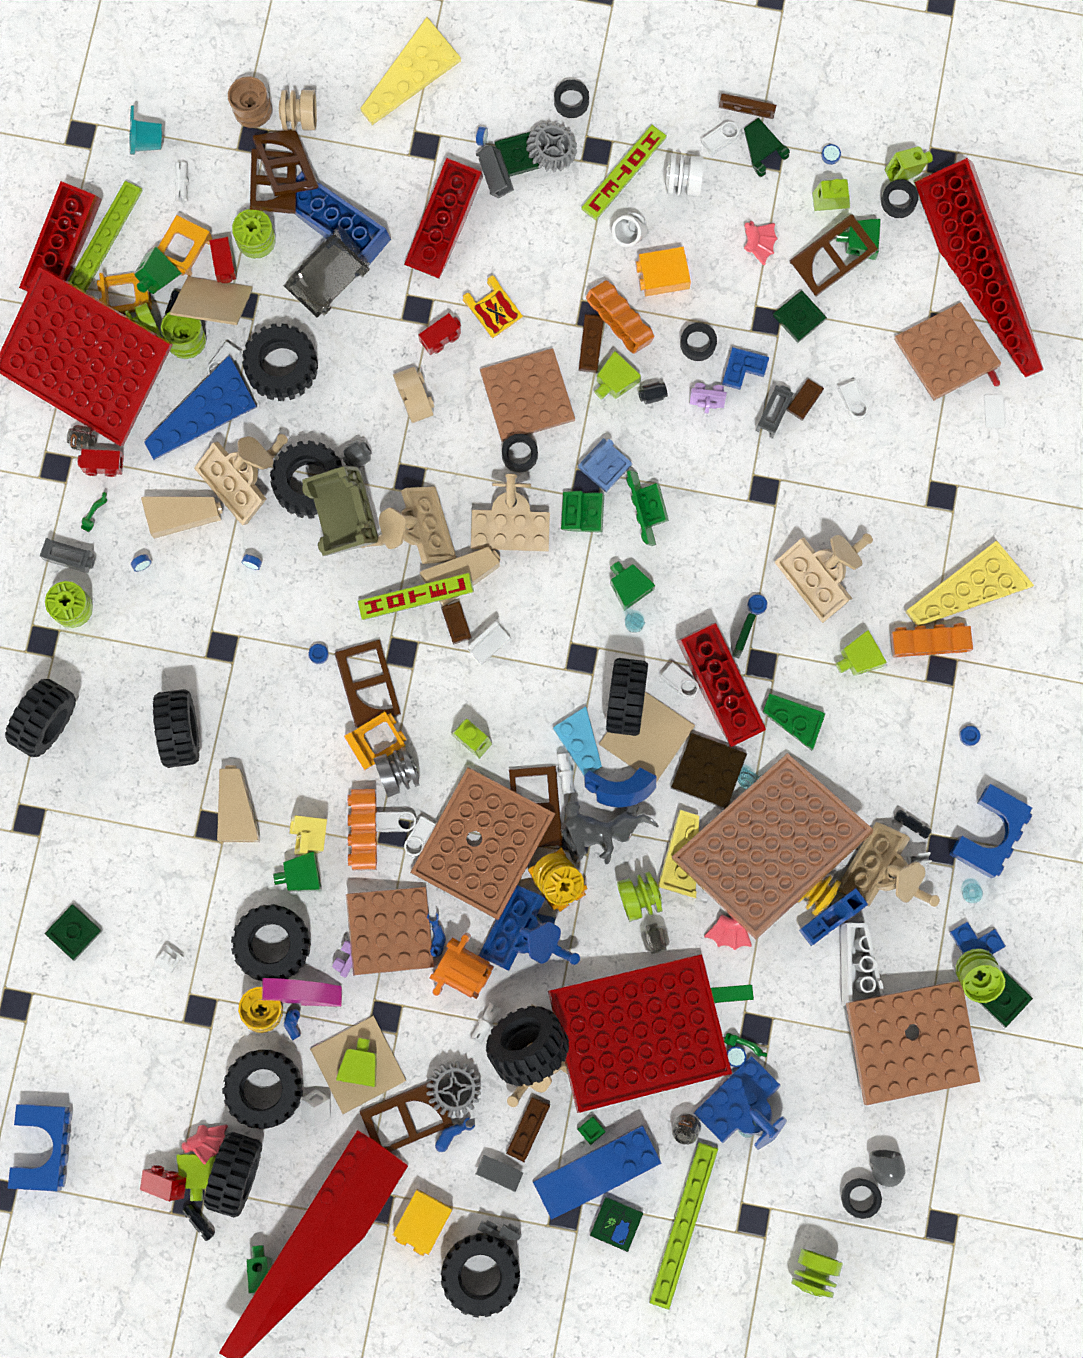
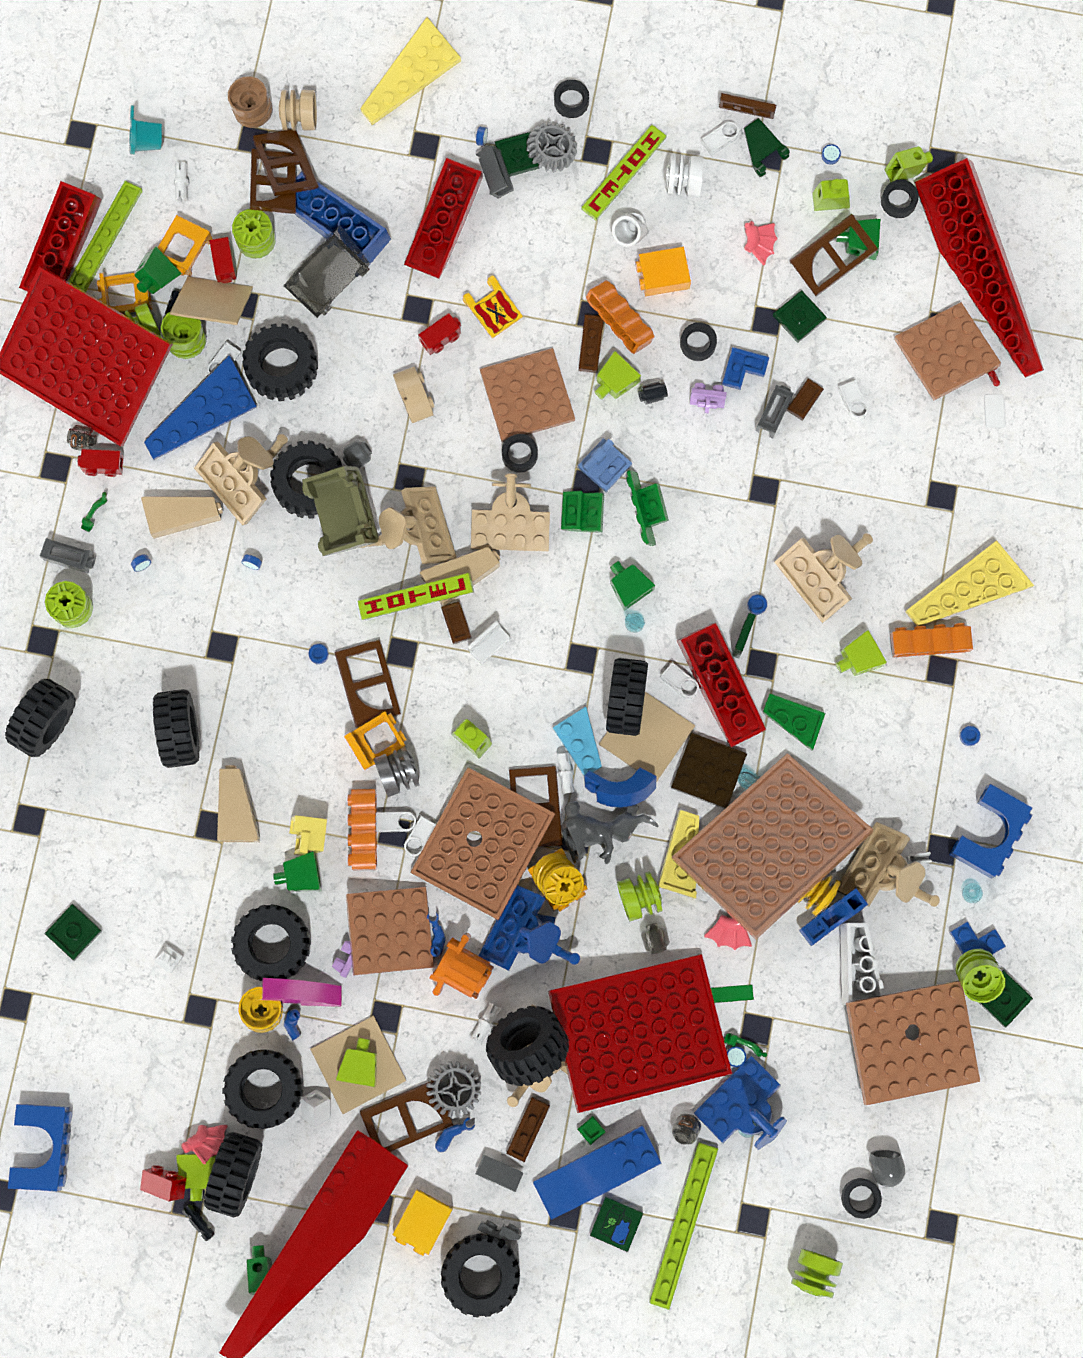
black axle [894,810,932,839] -> none

